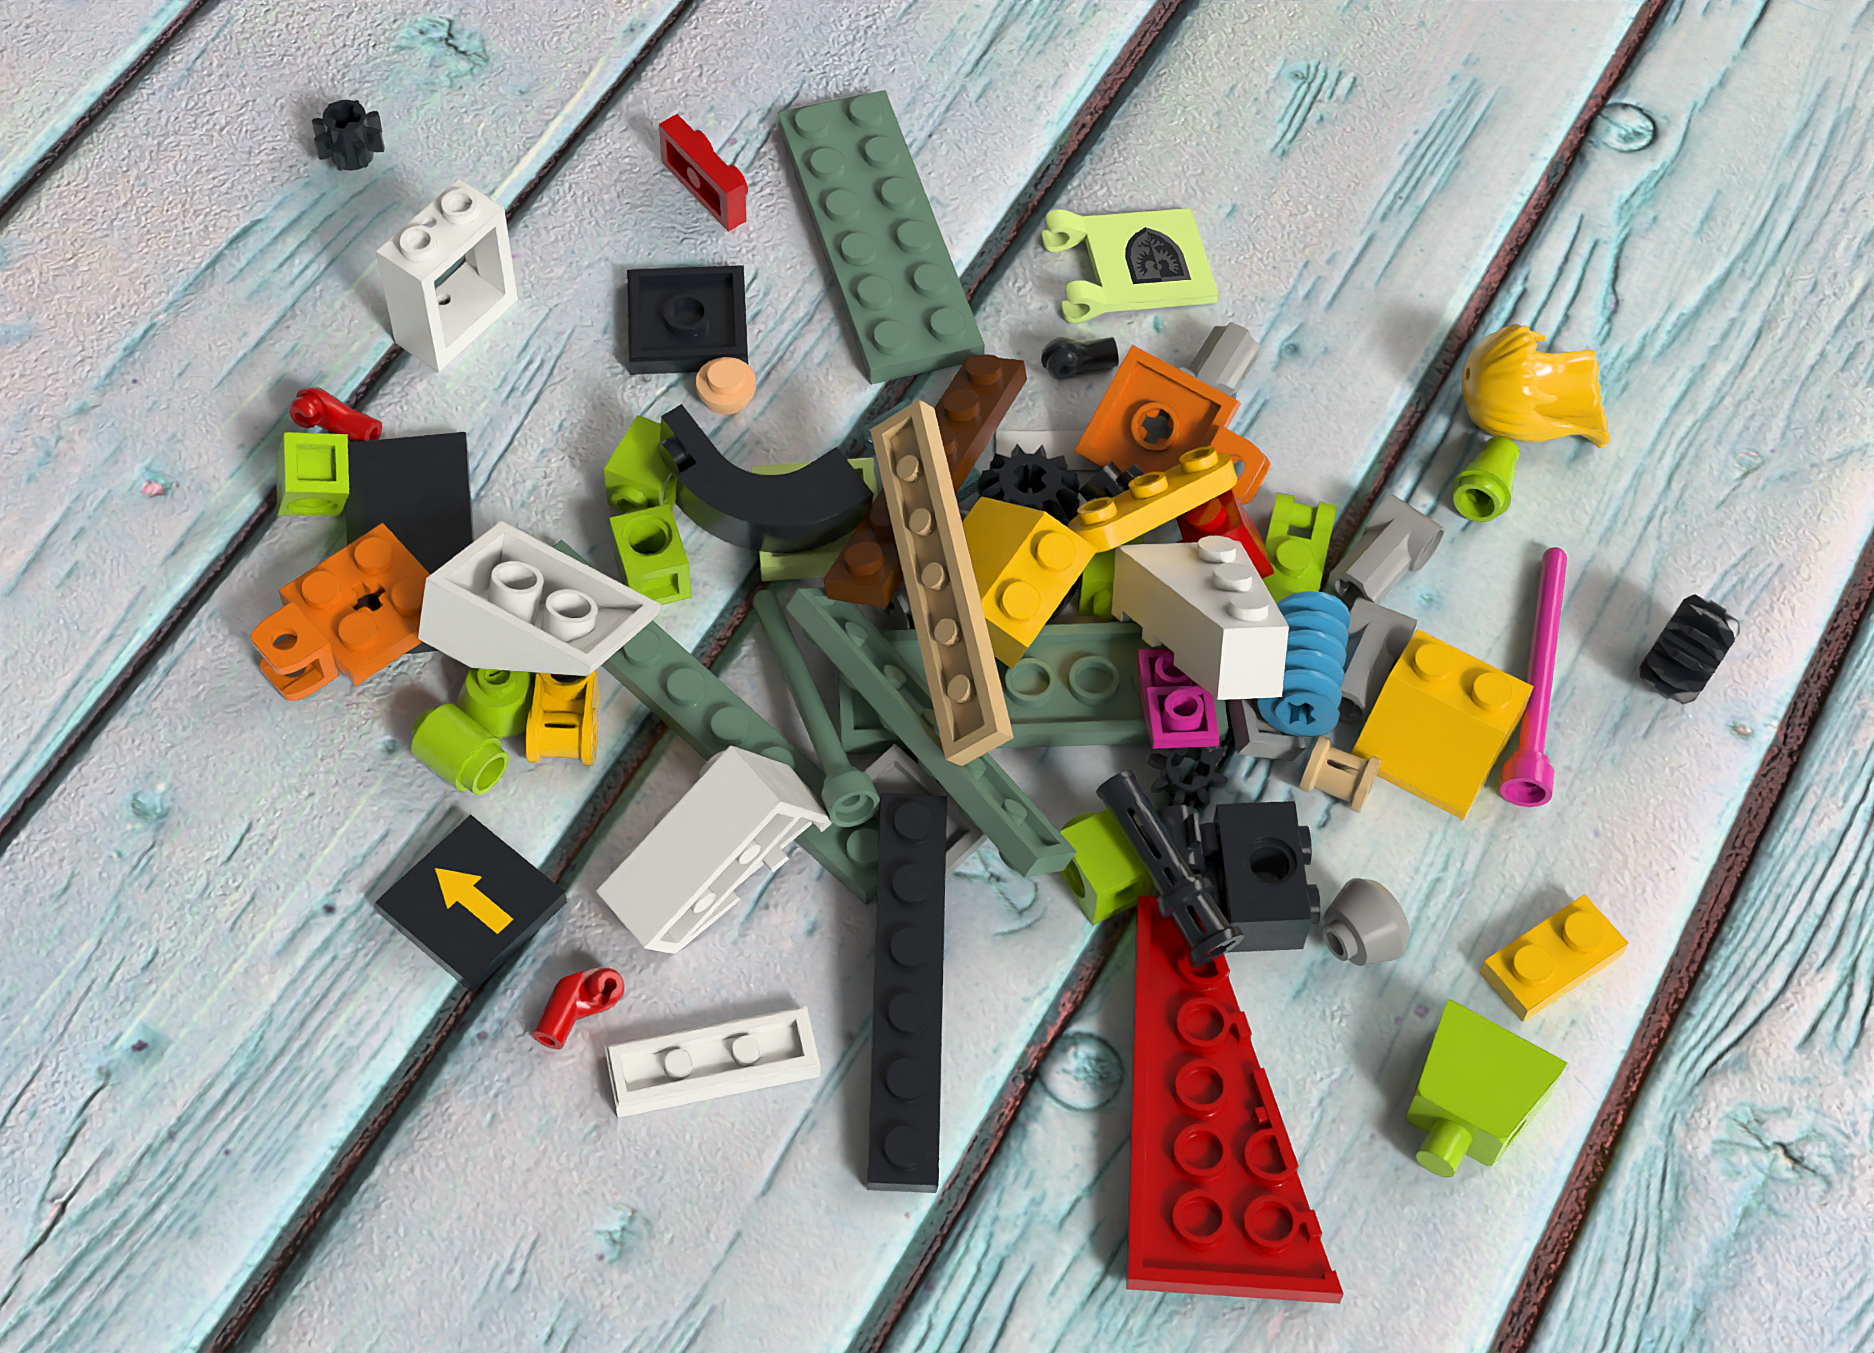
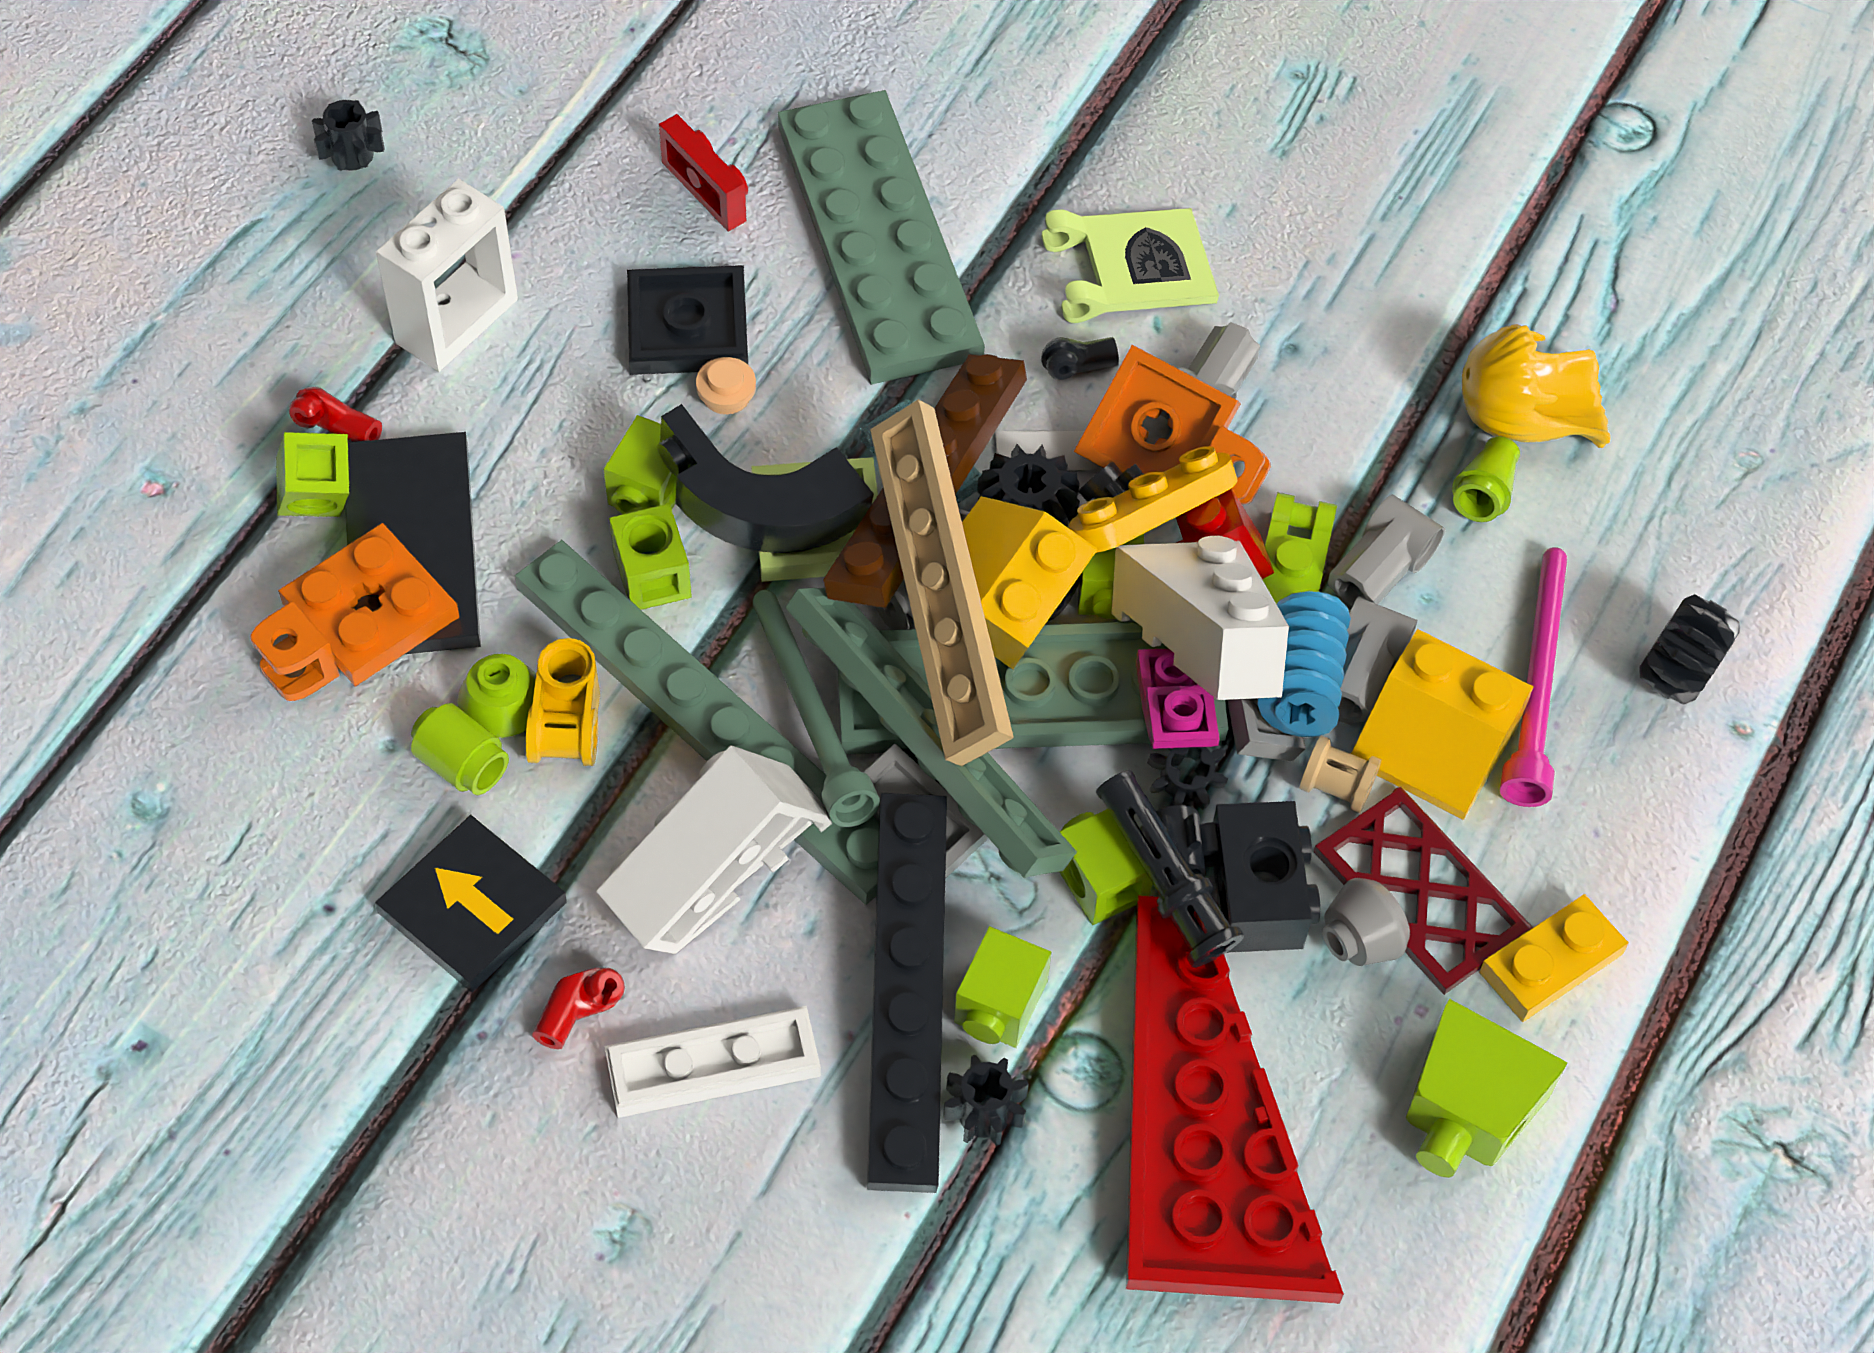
white slope [418,521,661,676] -> none
none -> black gear [943,1055,1028,1146]
none -> lime brick [954,926,1052,1048]
none -> dark red window [1313,787,1534,995]

